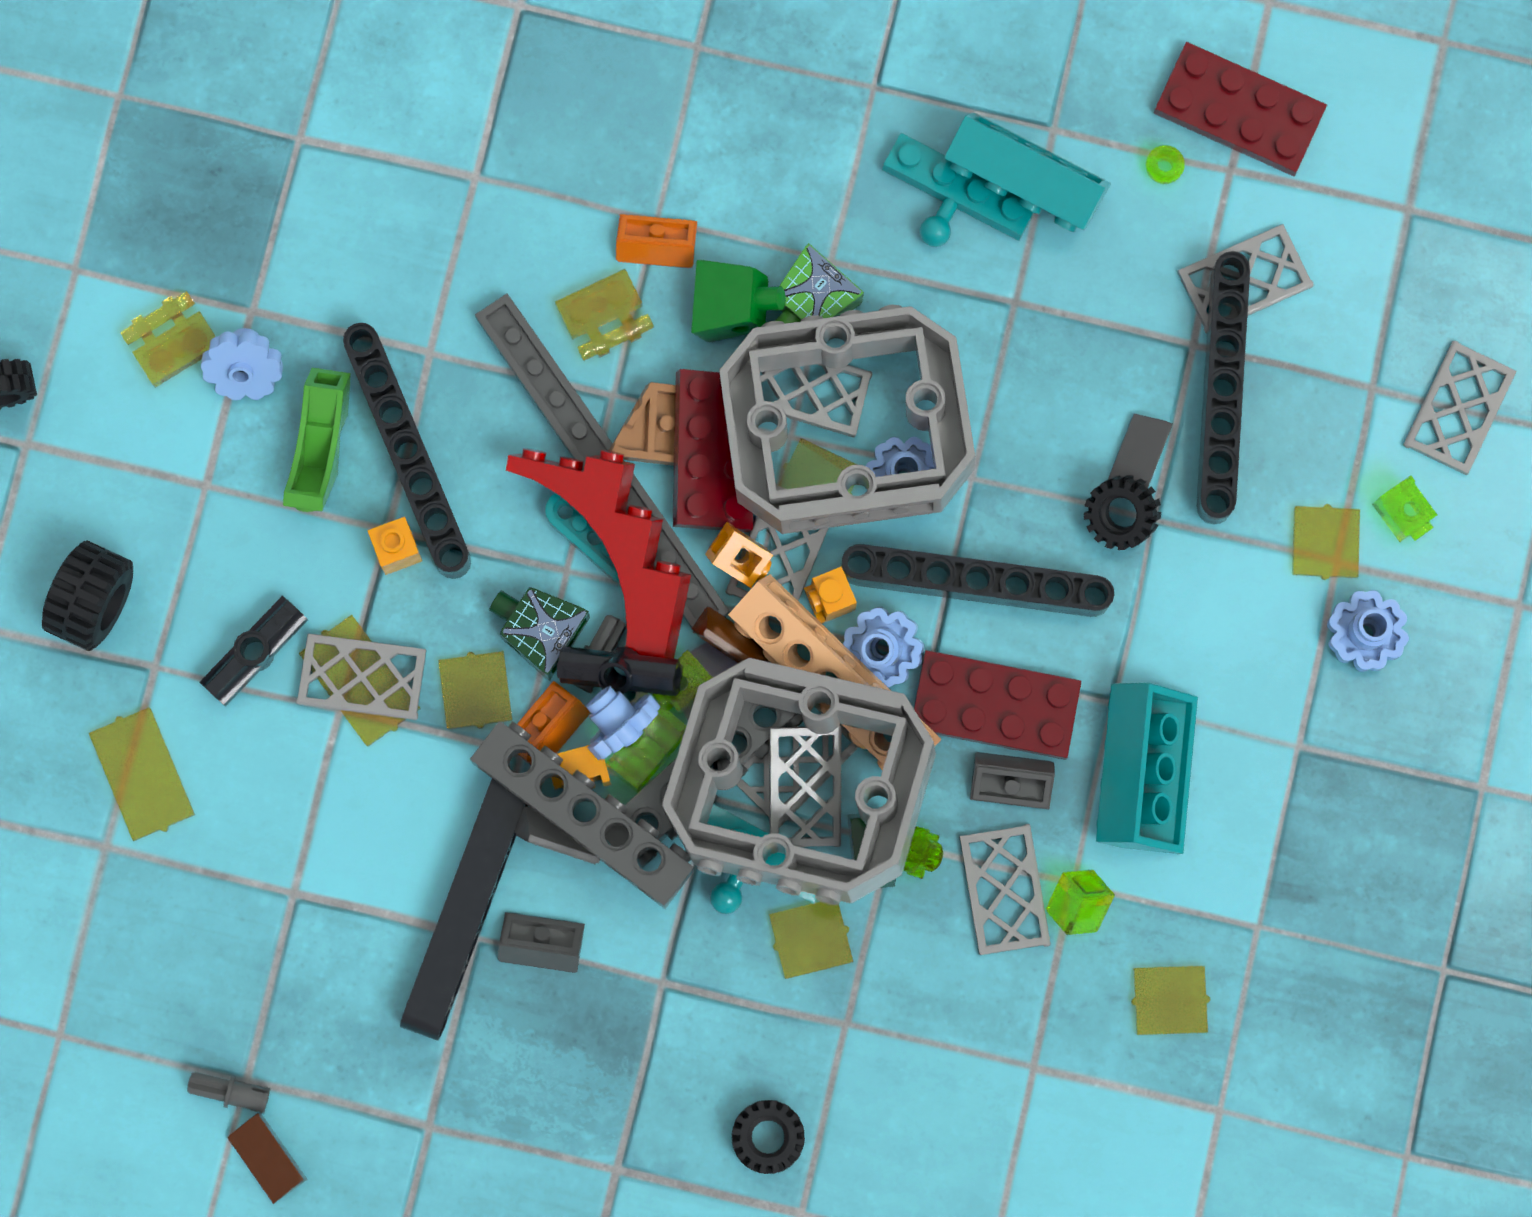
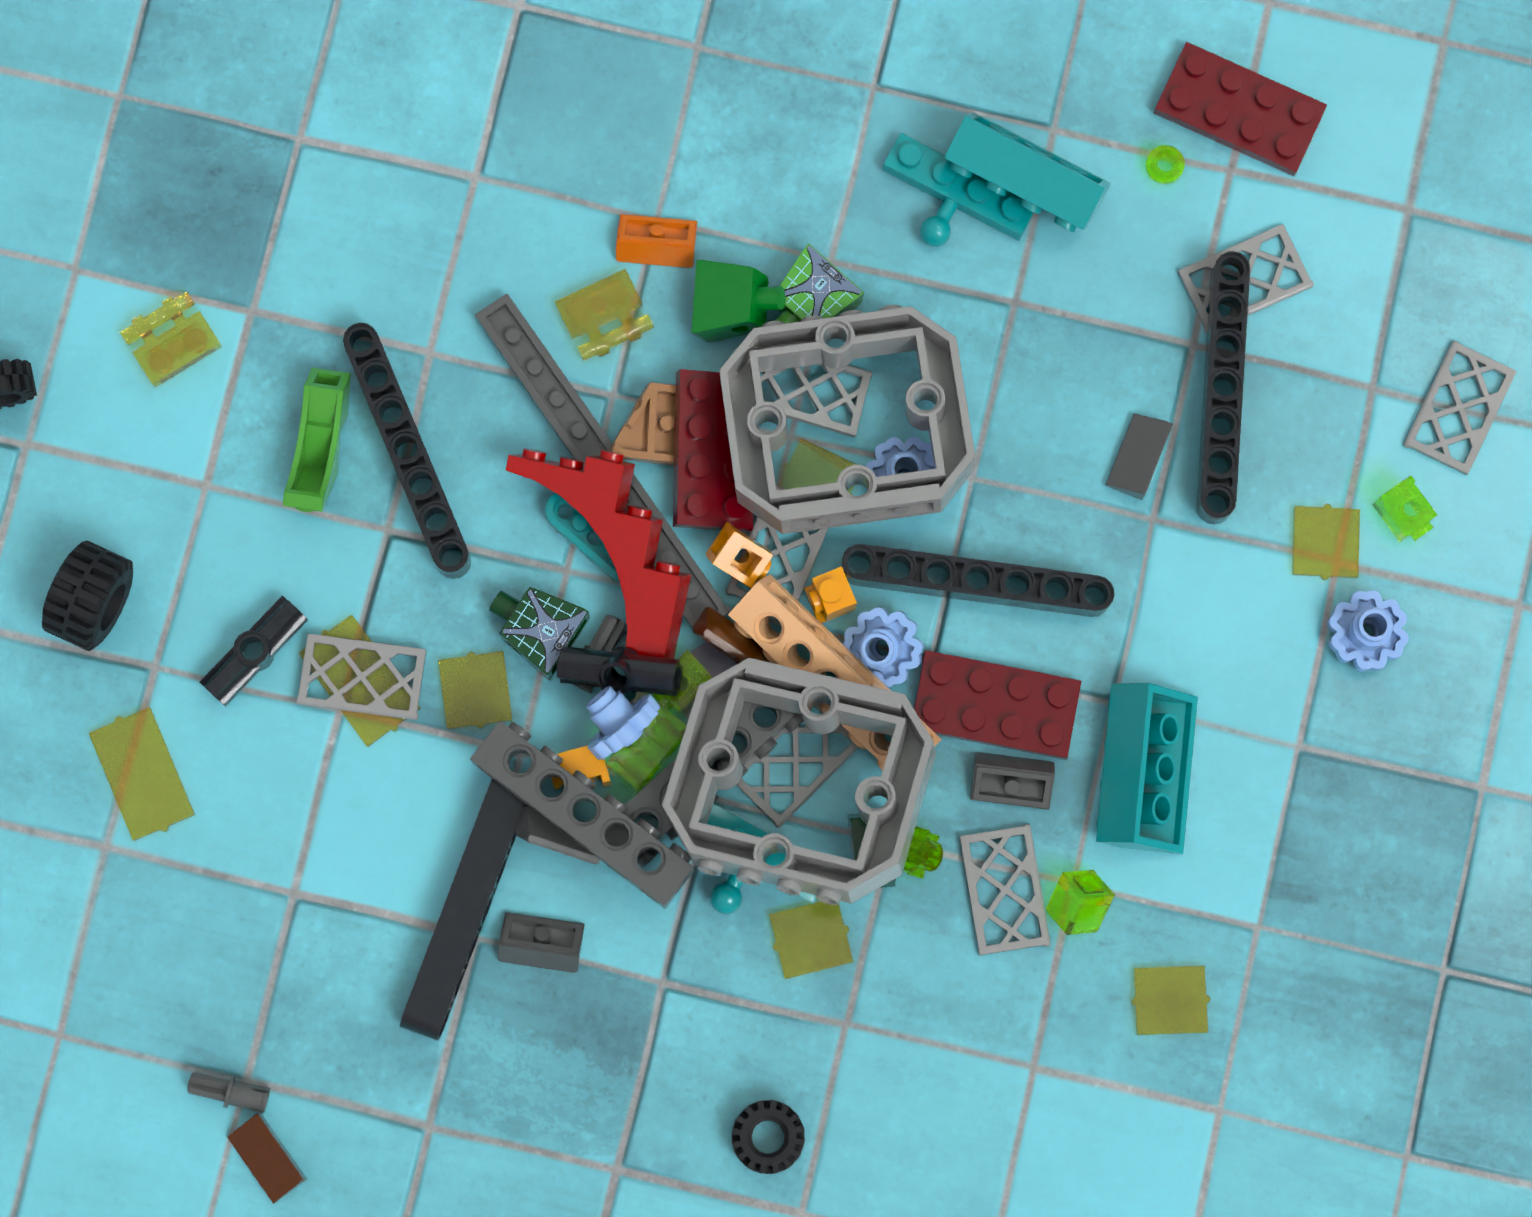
light blue plant [201,328,283,401] -> none
light orange brick [367,516,422,575] -> none
orange slope [517,681,590,765] -> none
light grey window [769,725,841,847] -> none
black tyre [1084,475,1161,550] -> none

